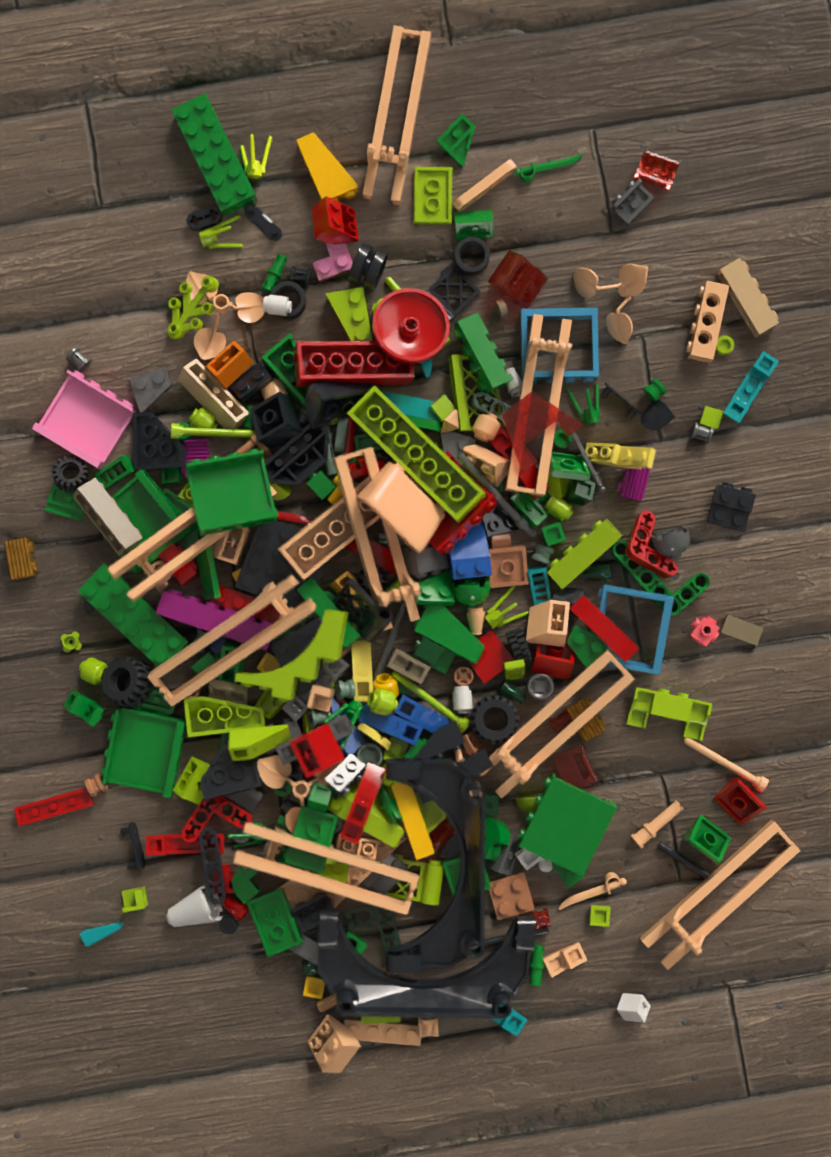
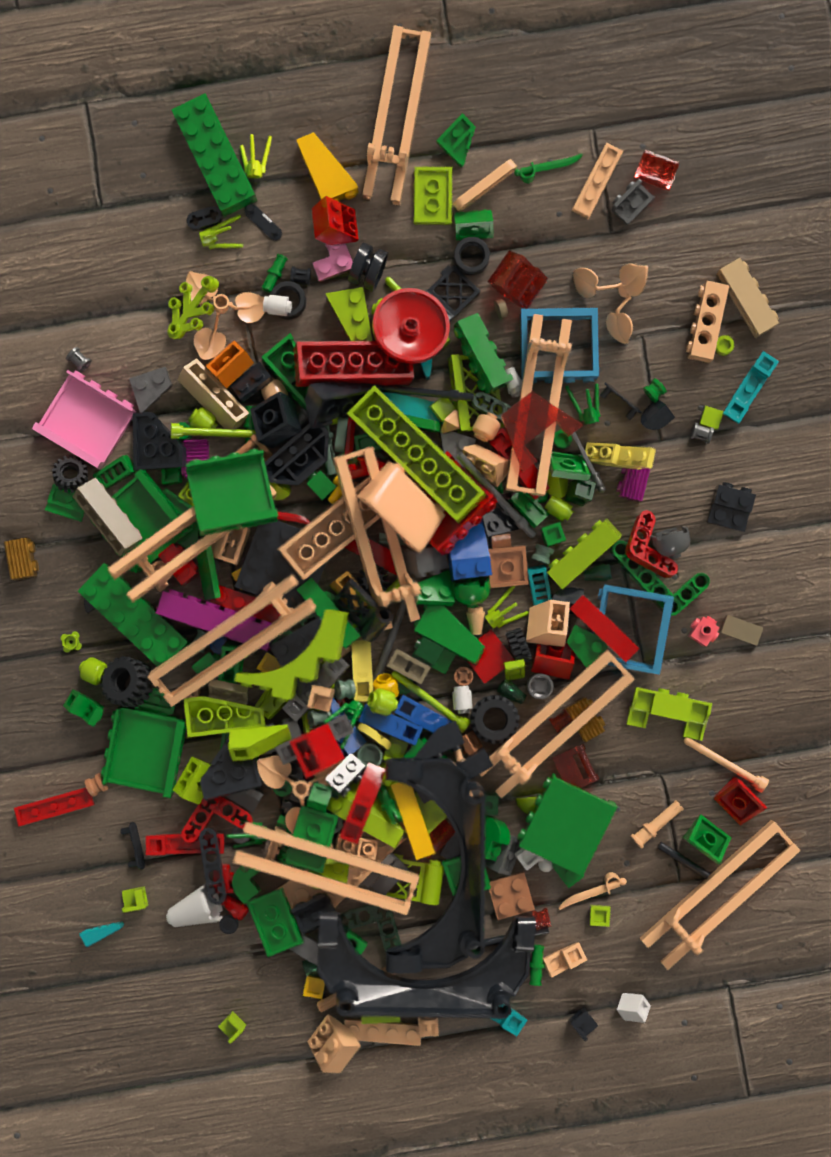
none -> lime panel [218,1011,246,1044]
none -> black bar [382,385,474,402]
none -> black panel [569,1007,598,1042]
none -> light nougat tile [572,143,623,219]

